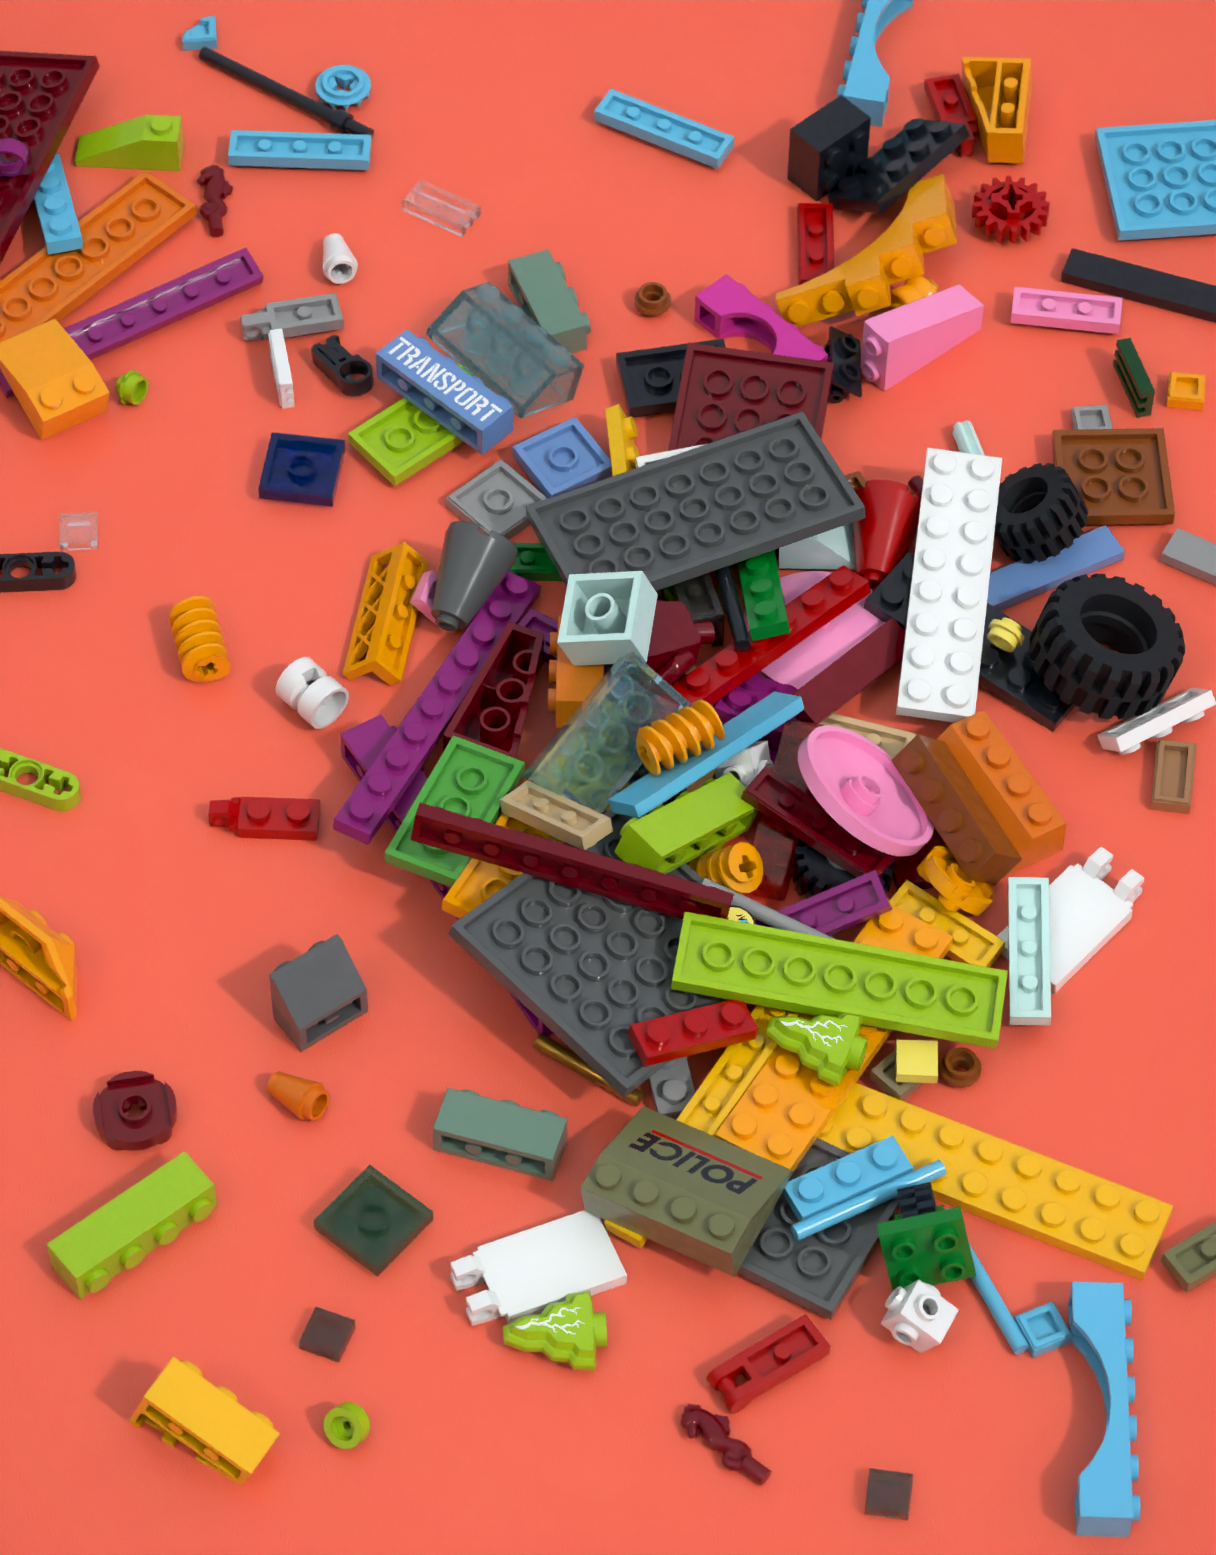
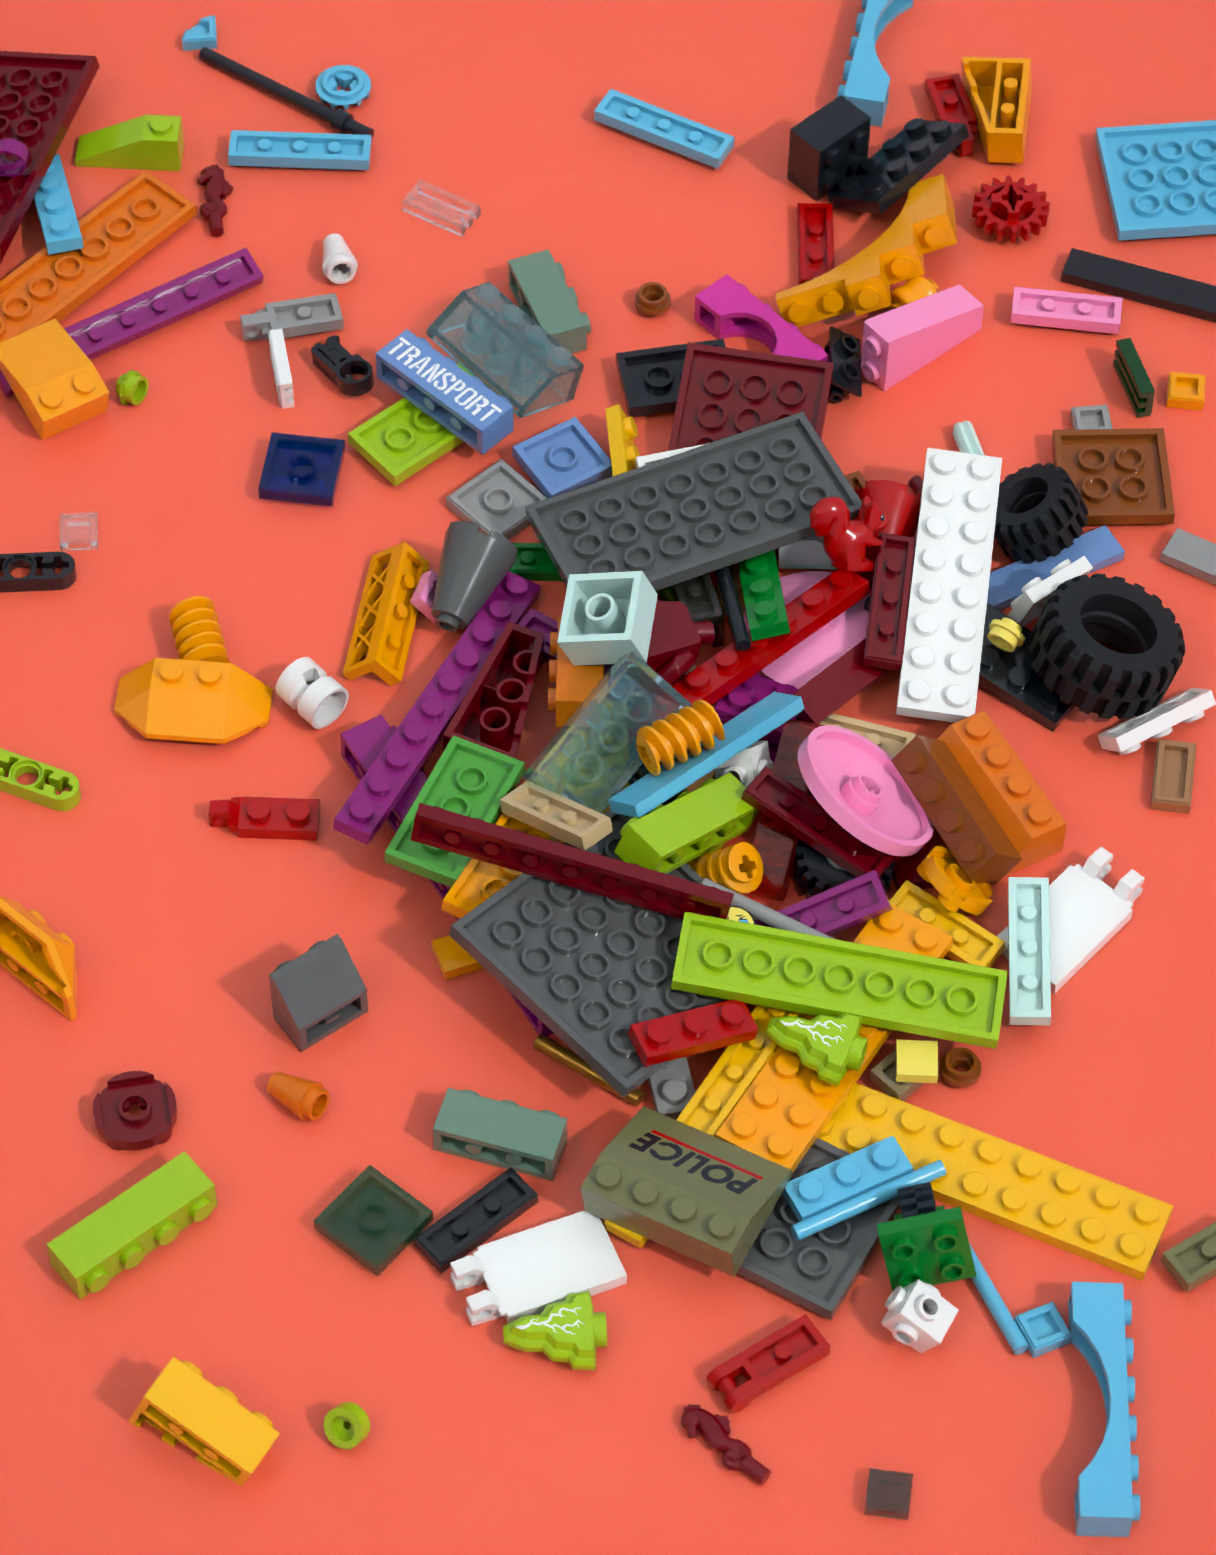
clear smoke tile [299,1307,356,1363] -> none
none -> light orange wedge [114,658,273,744]
none -> black tile [414,1168,538,1273]
none -> light orange tile [431,935,483,980]
none -> red animal [809,496,888,572]
none -> dark red tile [862,532,917,671]
none -> white plate [1007,556,1093,626]

